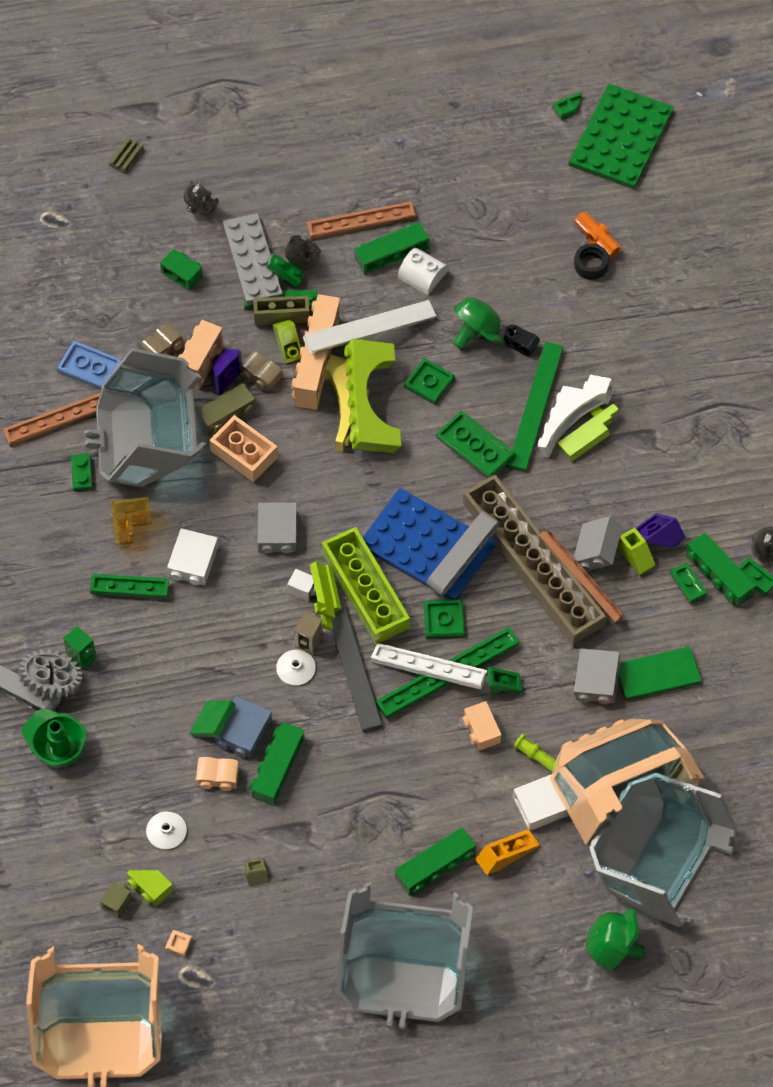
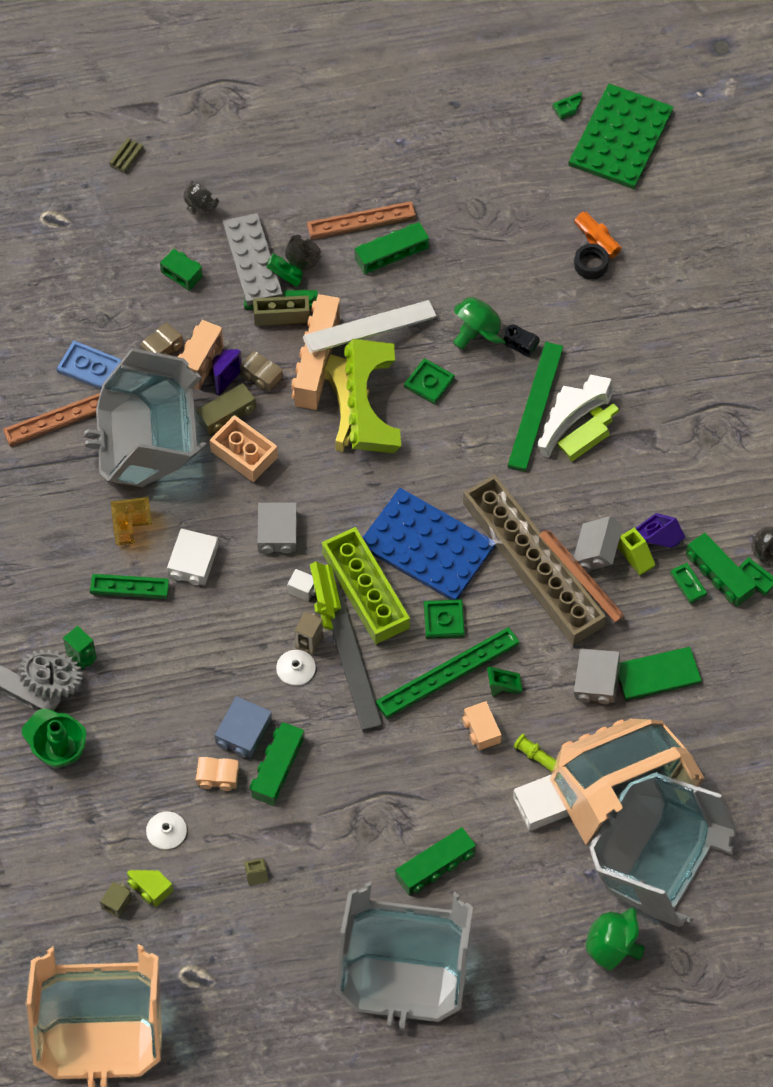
green plate [71,454,92,492] -> none
light nougat tile [165,930,192,957] -> none
green tile [189,700,236,737] -> none
lime slope [273,319,301,363] -> none
white tile [371,643,488,690] -> none
white brick [398,248,448,296] -> none
light grey beam [426,511,499,596] -> none
green tile [435,410,516,478] -> none
light orange slope [475,829,540,875] -> none

